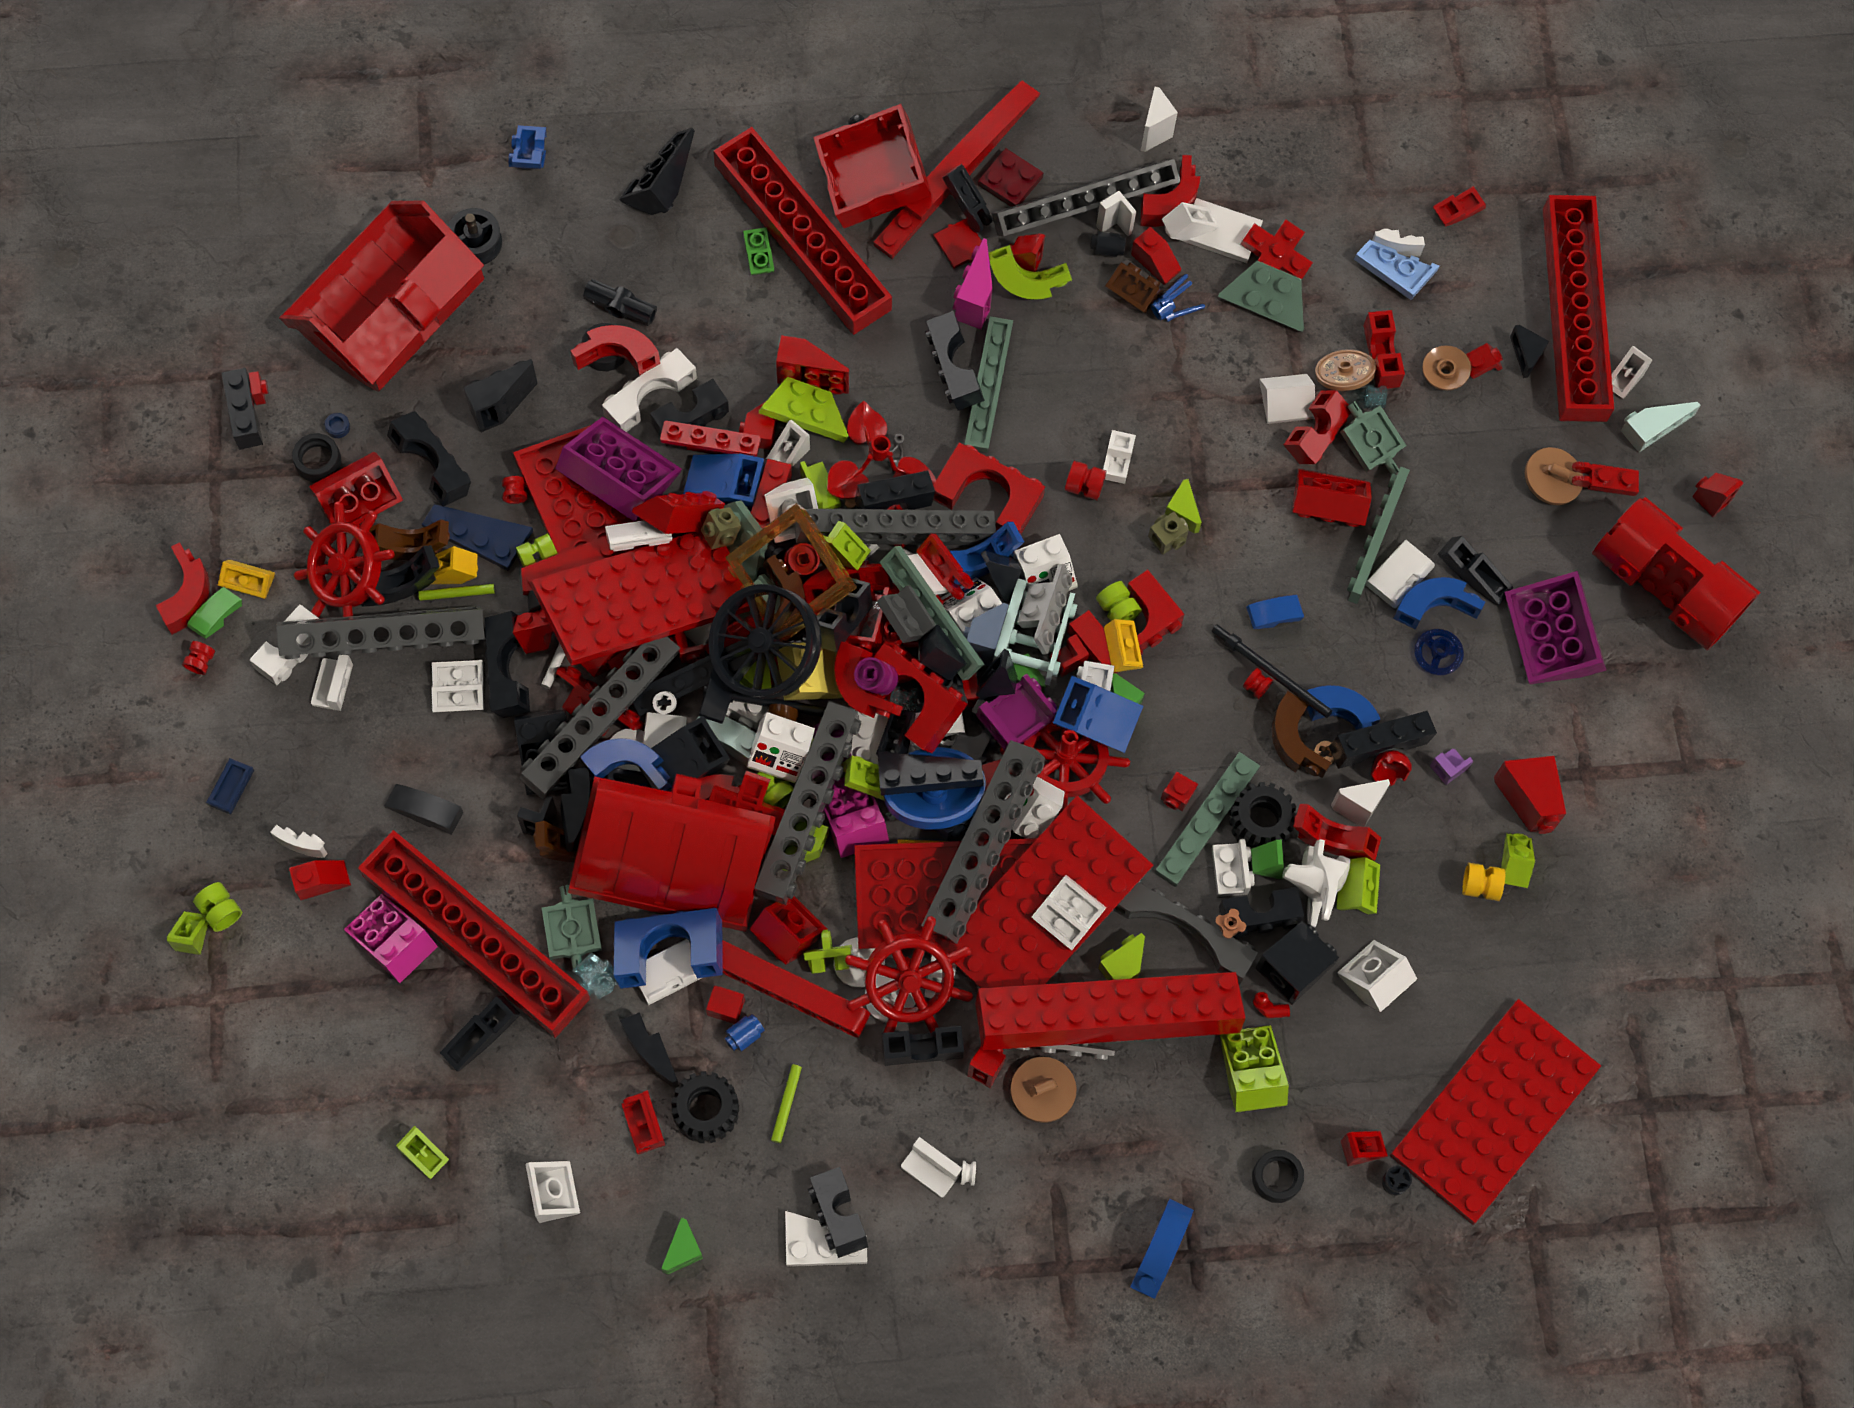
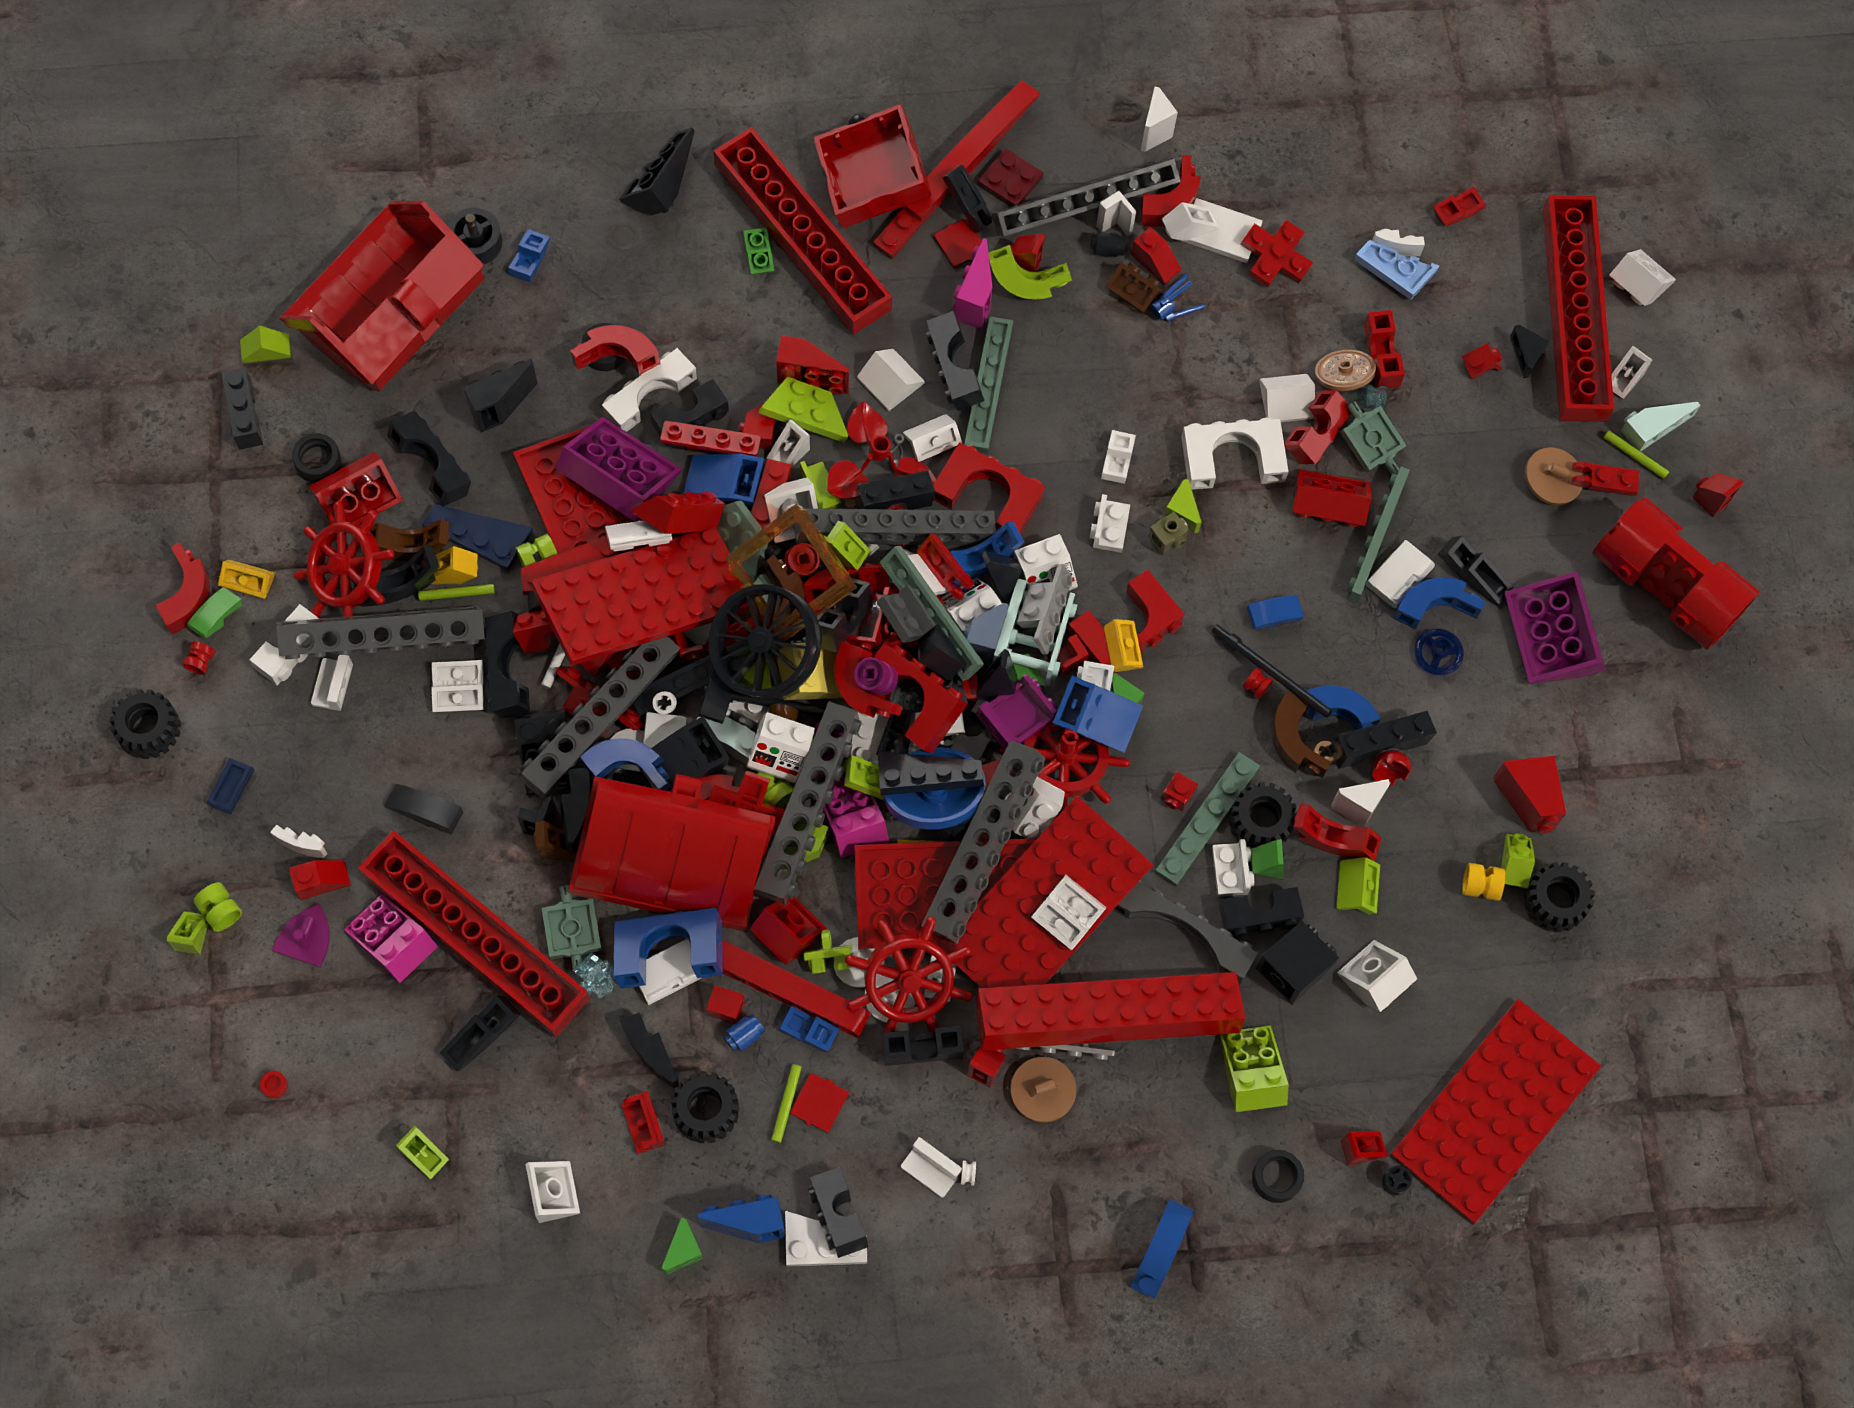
red plate [249,371,269,405] -> none
dark blue tile [324,413,350,438] -> none
red wheel [502,476,527,504] -> none
blue cylinder [509,125,547,169] -> none
black piece [583,279,657,326] -> none
olive brick [701,507,741,549] -> none
red wheel [1065,460,1107,501] -> none
lime wheel [1096,581,1142,621] -> none
lime slope [1098,933,1145,980] -> none
nougat plate [1215,909,1246,939] -> none
sand green wing [1218,260,1304,332] -> none
red arm [1253,992,1290,1018] -> none
white piece [1282,839,1350,928] -> none
medium nougat dish [1422,346,1471,391] -> none
medium lavender panel [1430,749,1473,785] -> none
none -> black tyre [110,689,181,759]
none -> lime slope [240,326,291,363]
none -> red tile [260,1071,288,1099]
none -> magenta shield [272,904,329,968]
none -> blue slope [508,229,550,282]
none -> blue slope [698,1194,785,1243]
none -> blue slope [778,1006,839,1052]
none -> red piece [790,1073,849,1133]
none -> white slope [857,349,925,412]
none -> white panel [903,414,962,462]
none -> white bracket [1090,494,1130,553]
none -> white arch [1181,418,1288,490]
none -> black tyre [1524,862,1595,932]
none -> lime bar [1604,430,1669,479]
none -> white slope [1610,249,1676,306]

